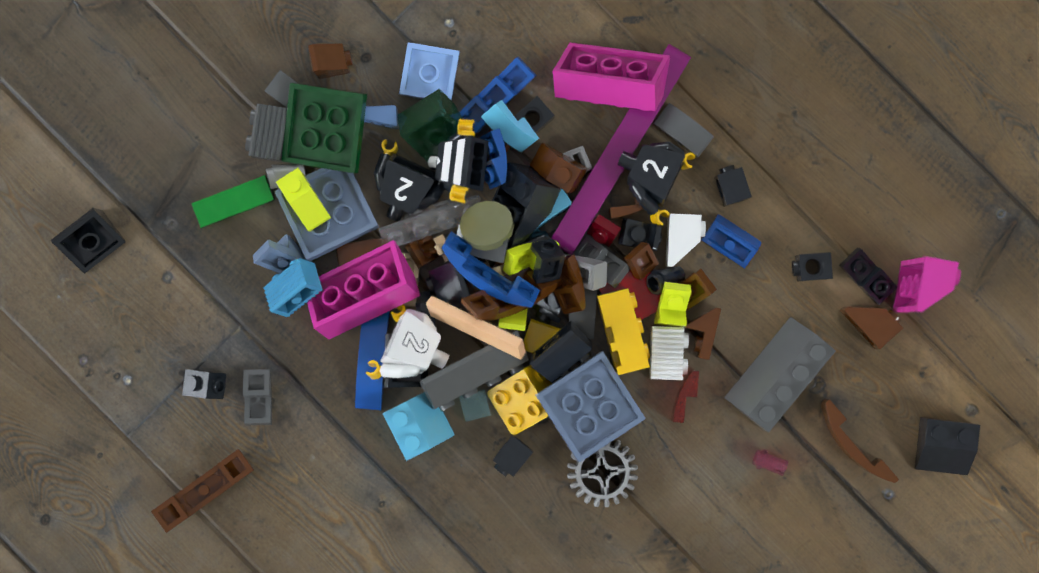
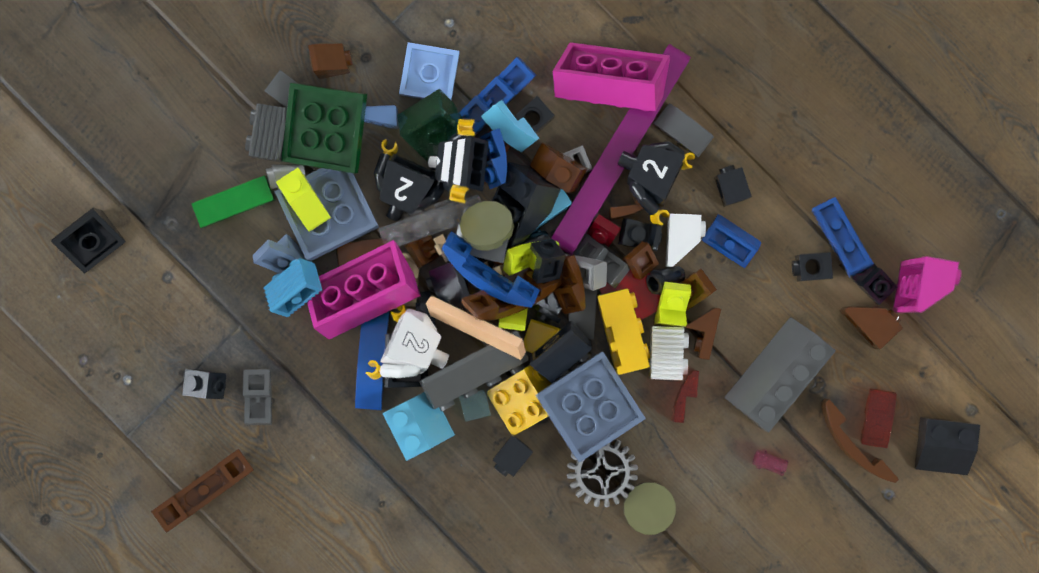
none -> olive tile [624,482,676,535]
none -> blue tile [812,197,874,278]
none -> clear red slope [860,388,897,448]

